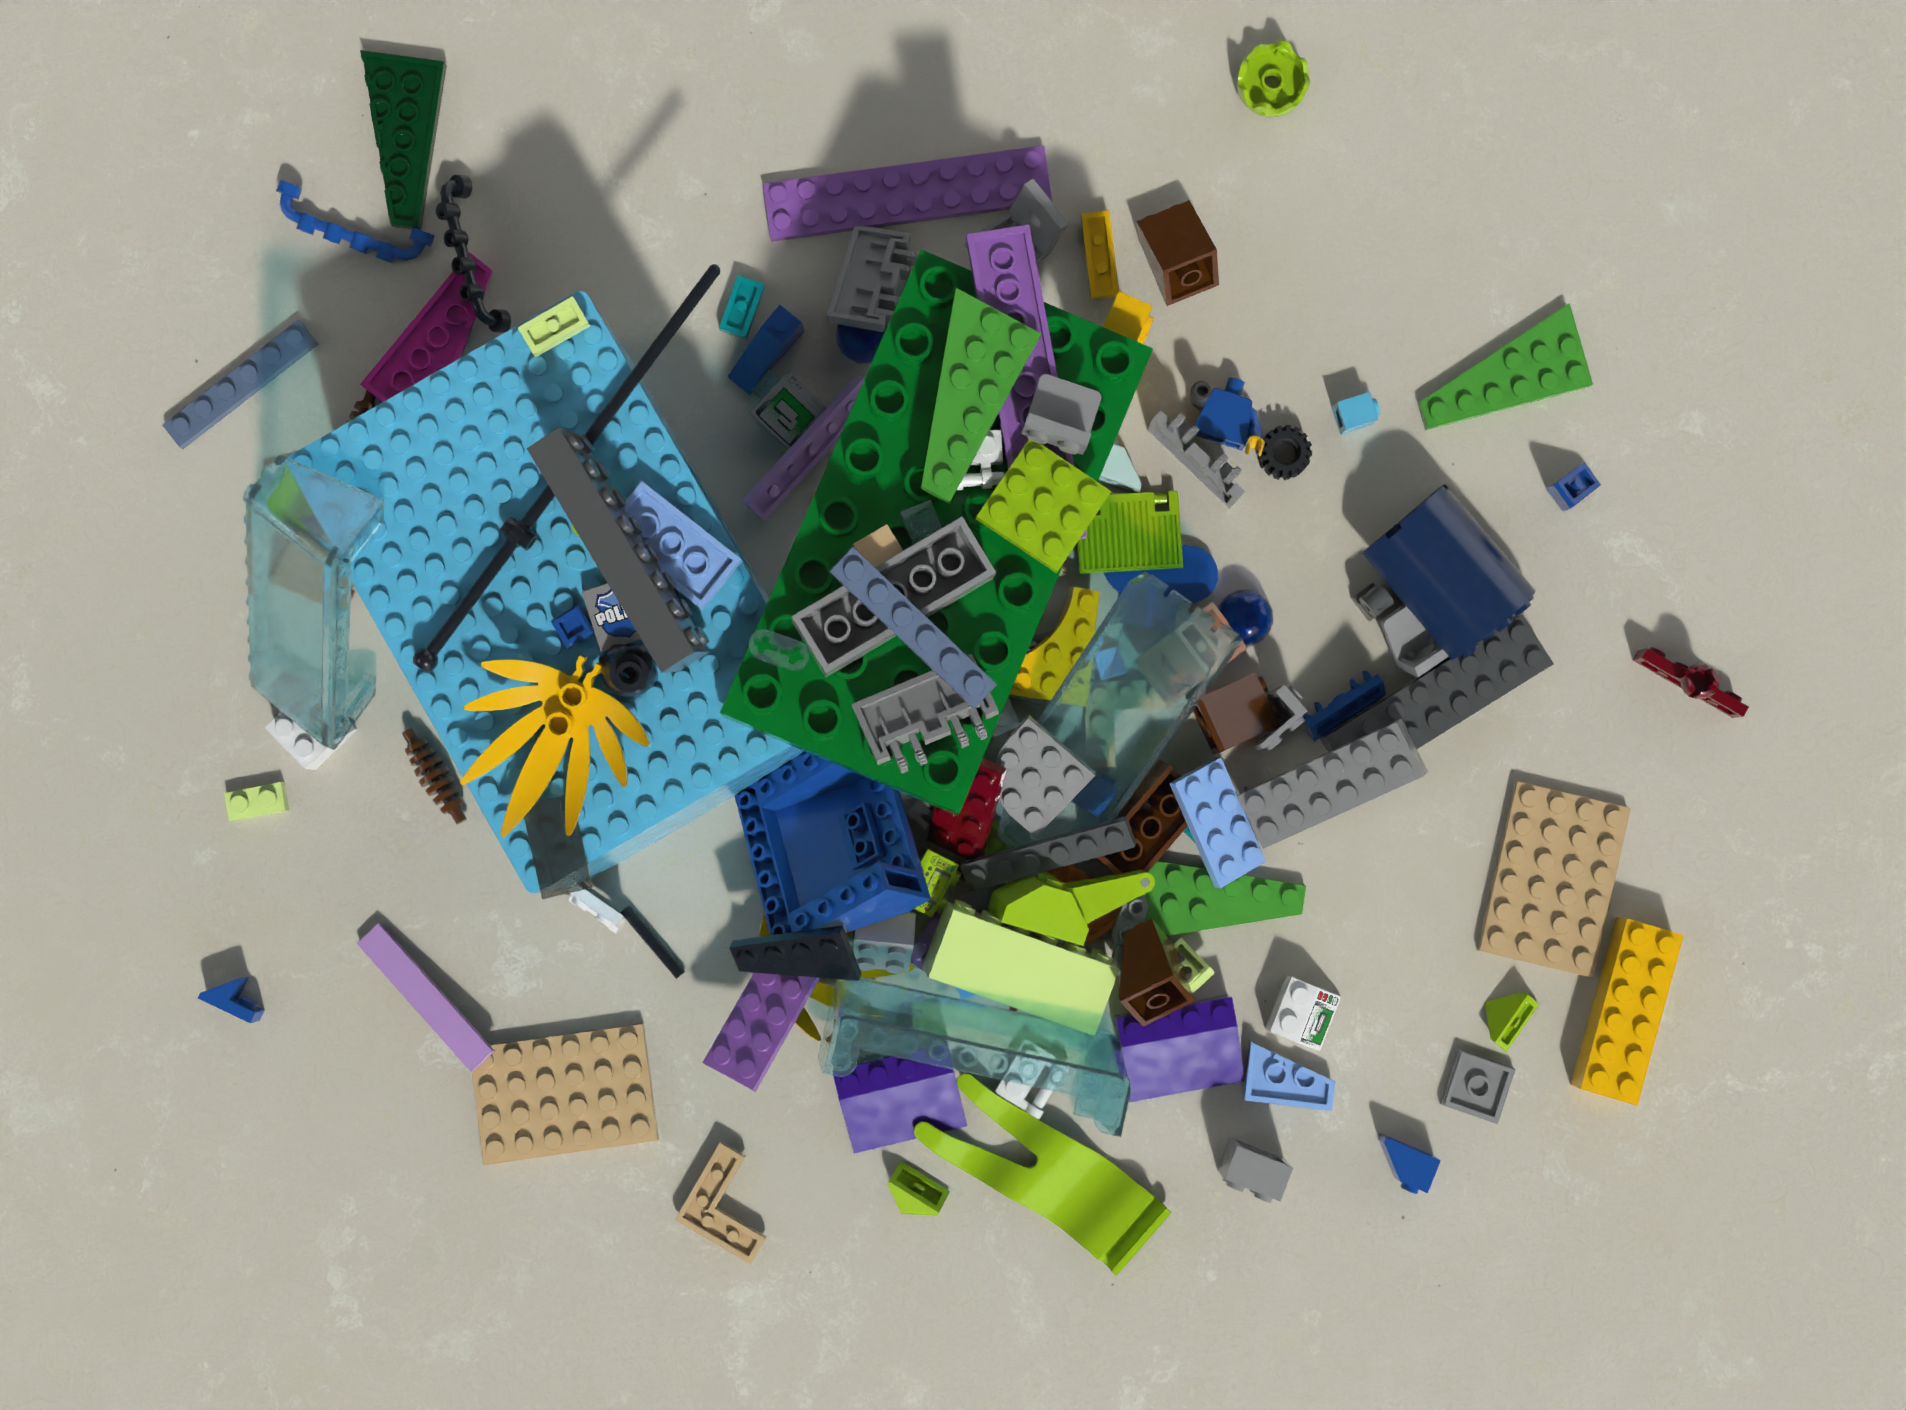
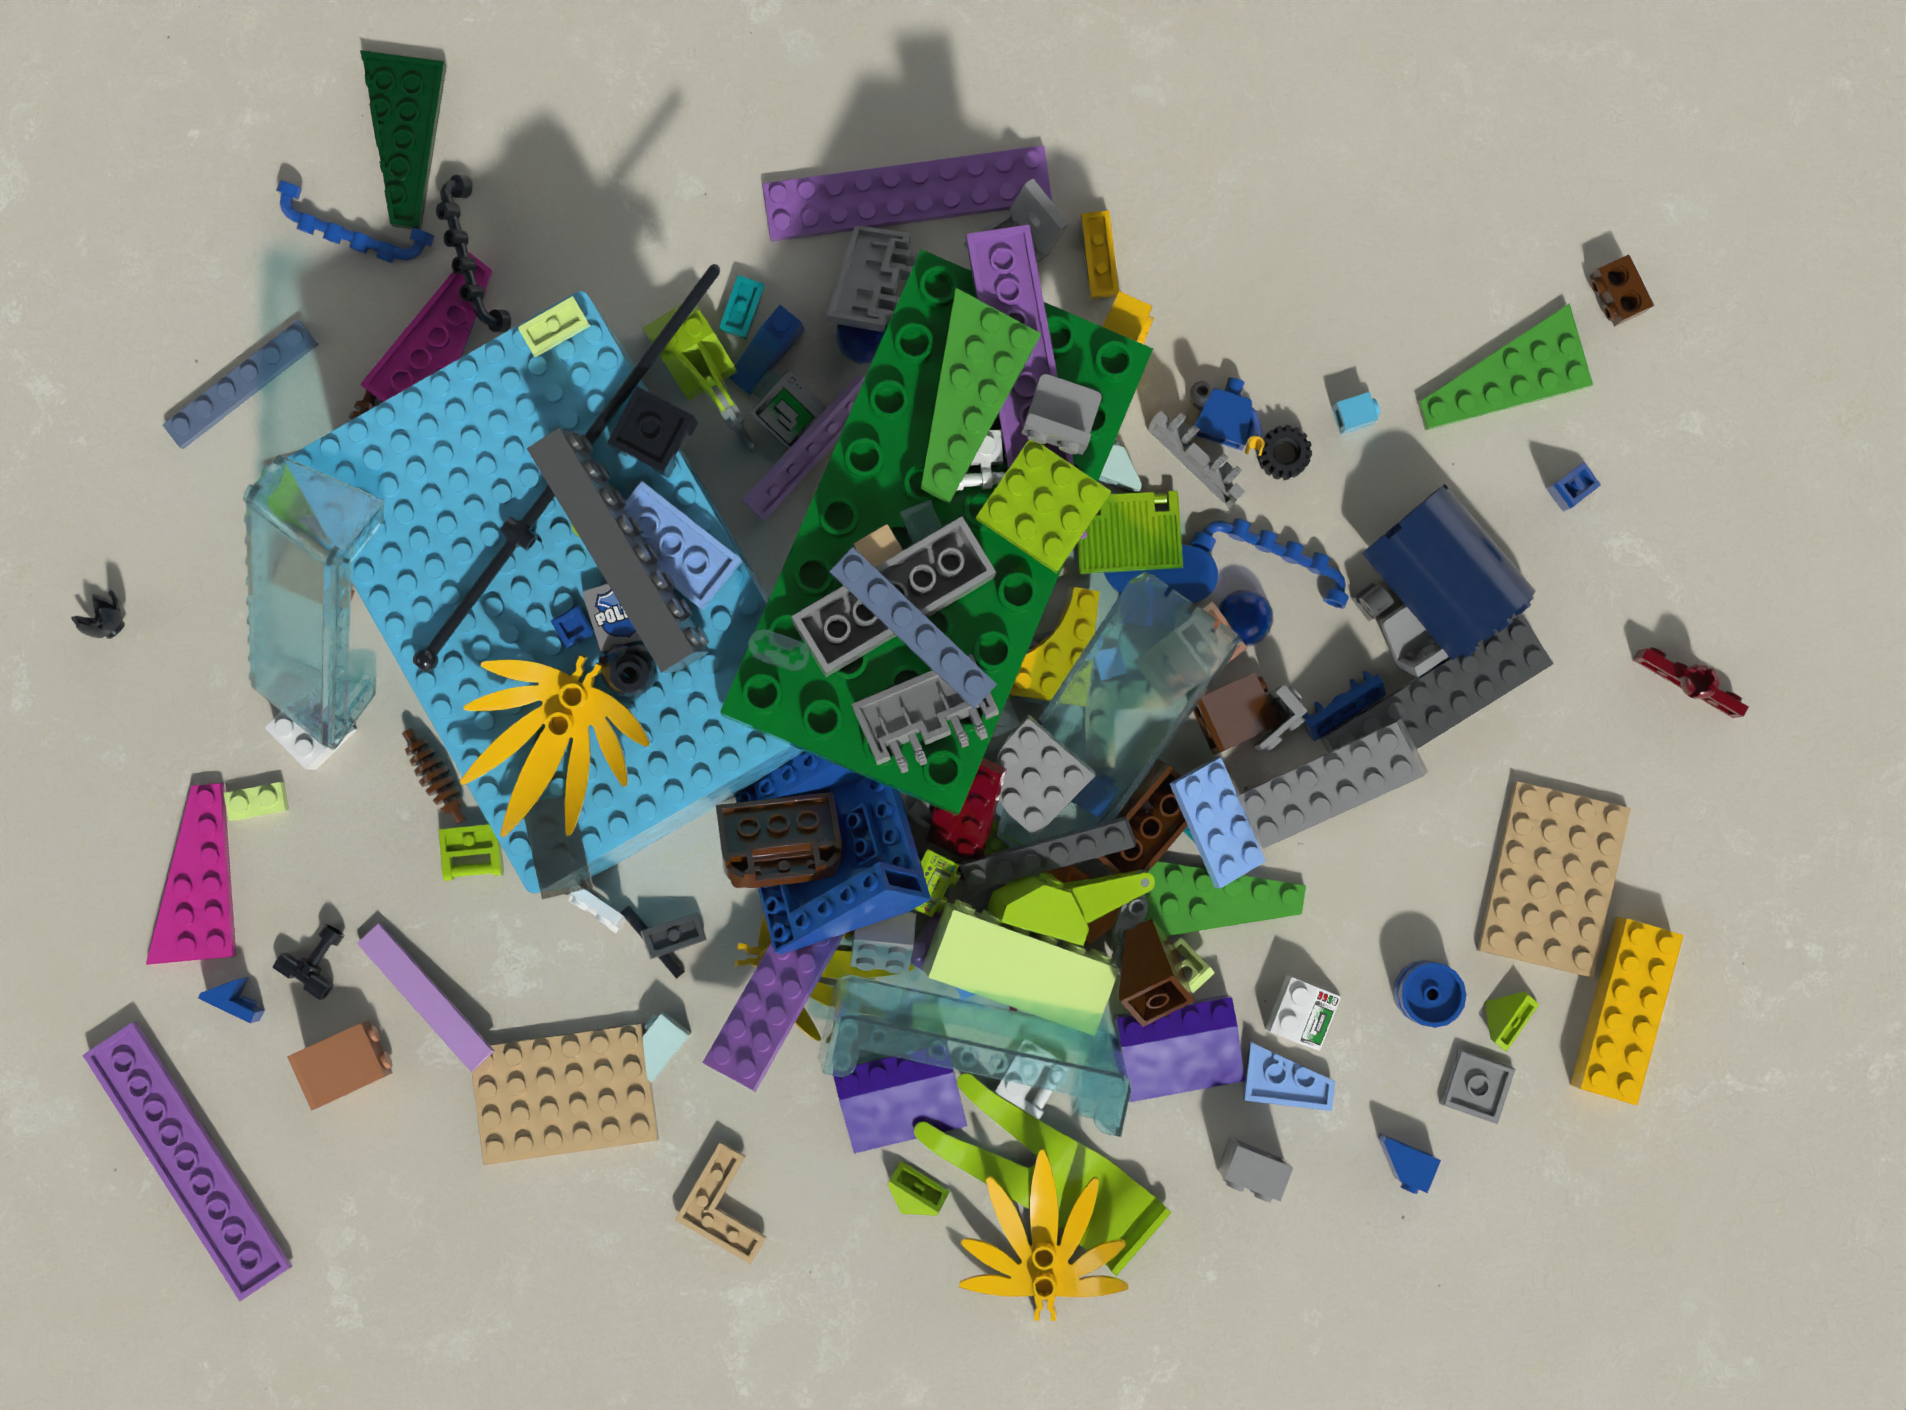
black wing [729,925,862,981] -> none
reddish brown slope [1136,200,1219,306] -> none
lime plate [1237,40,1310,117] -> none
none -> black piece [71,589,125,639]
none -> medium lavender plate [82,1022,293,1301]
none -> dark pink wing [146,783,237,965]
none -> black bar [272,923,345,1000]
none -> nougat slope [287,1021,393,1111]
none -> lime plate [438,824,504,881]
none -> black panel [607,387,698,479]
none -> dark grey plate [641,912,707,960]
none -> light aqua slope [642,1012,692,1082]
none -> lime slope [643,304,755,451]
none -> plate [716,792,842,888]
none -> yellow plant [959,1149,1129,1321]
none -> blue bar [1190,518,1349,609]
none -> blue wheel [1393,960,1467,1028]
none -> reddish brown brick [1590,254,1654,327]

